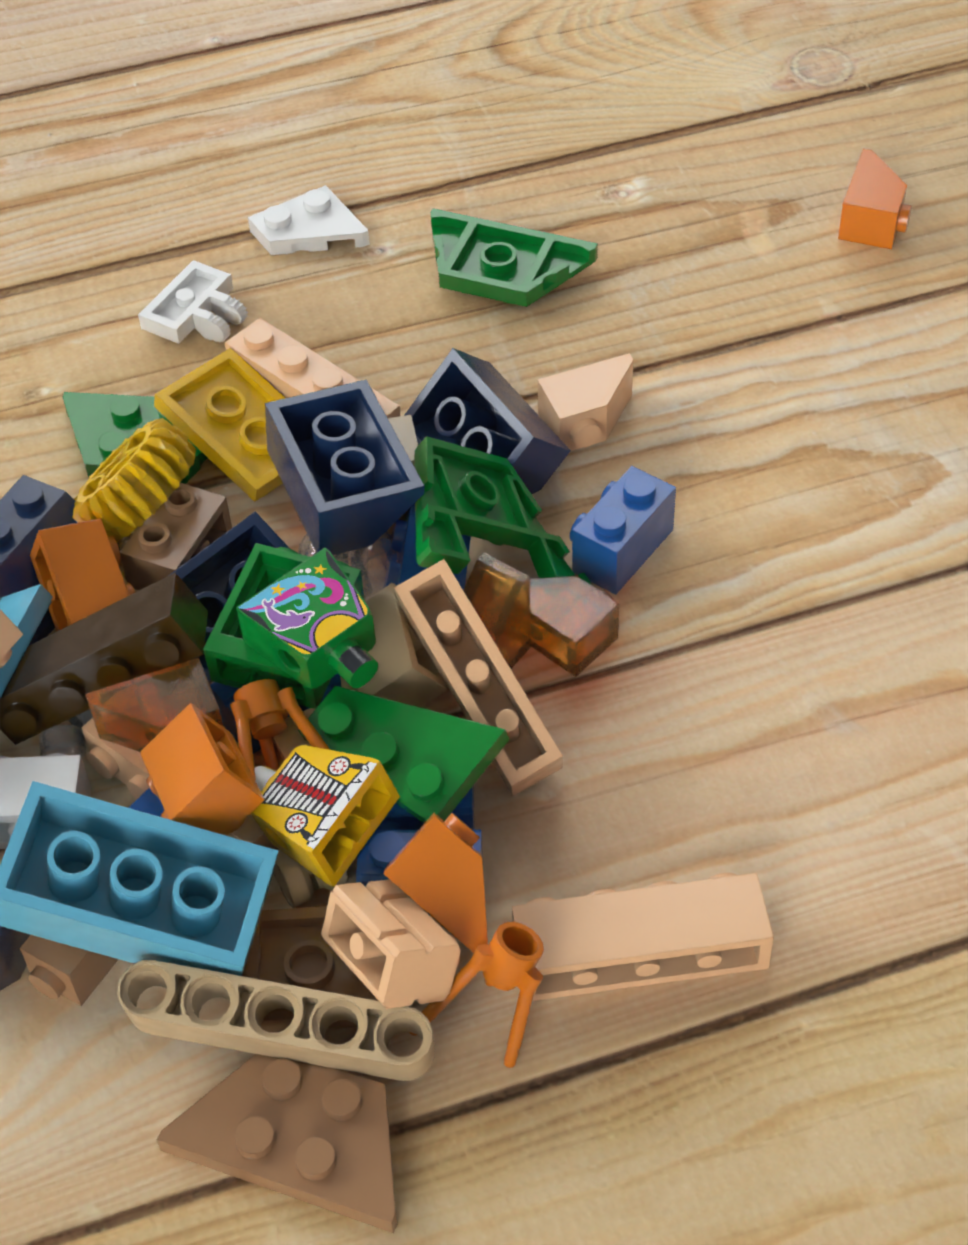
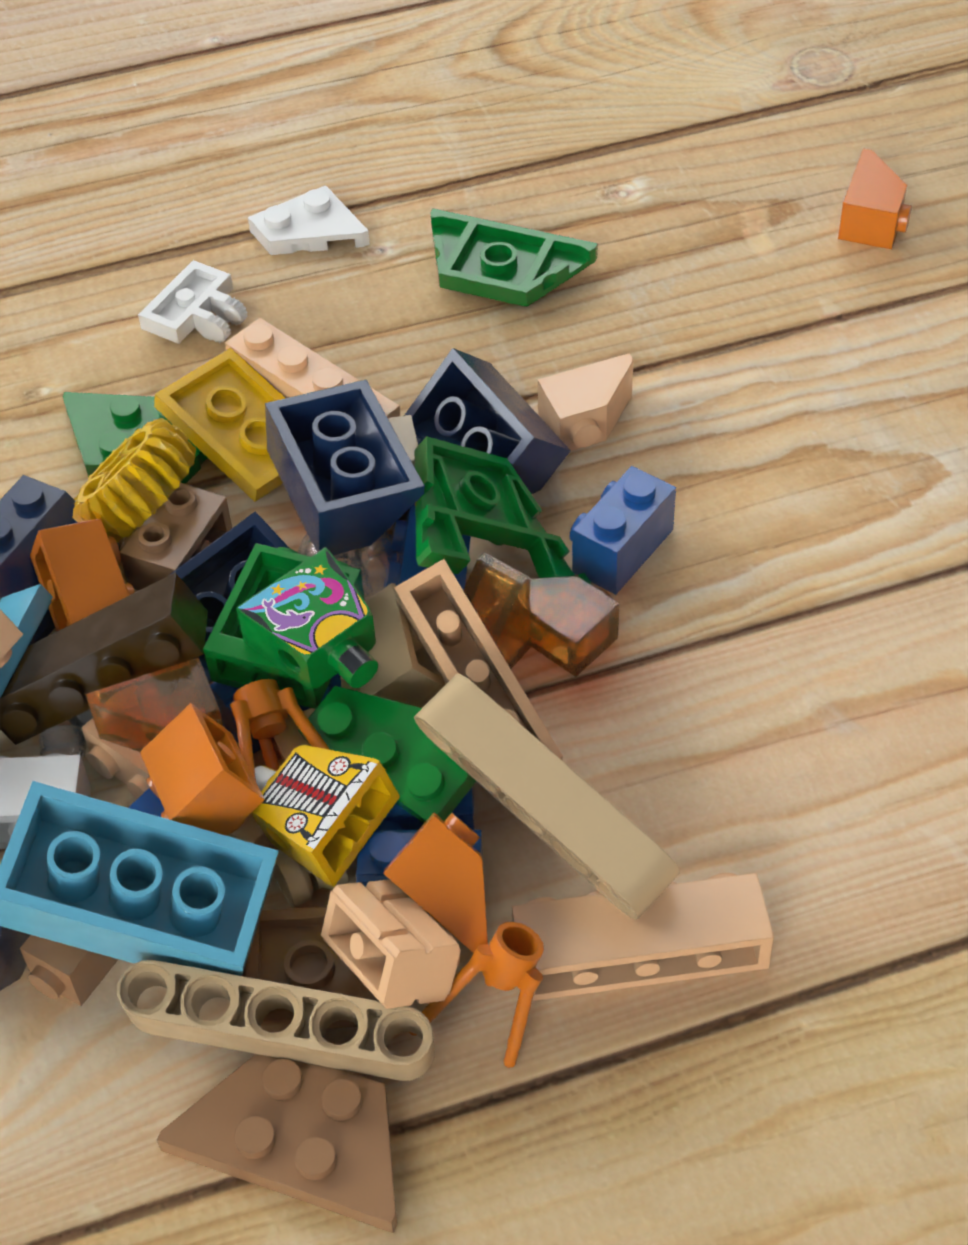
none -> tan beam [414,673,680,920]

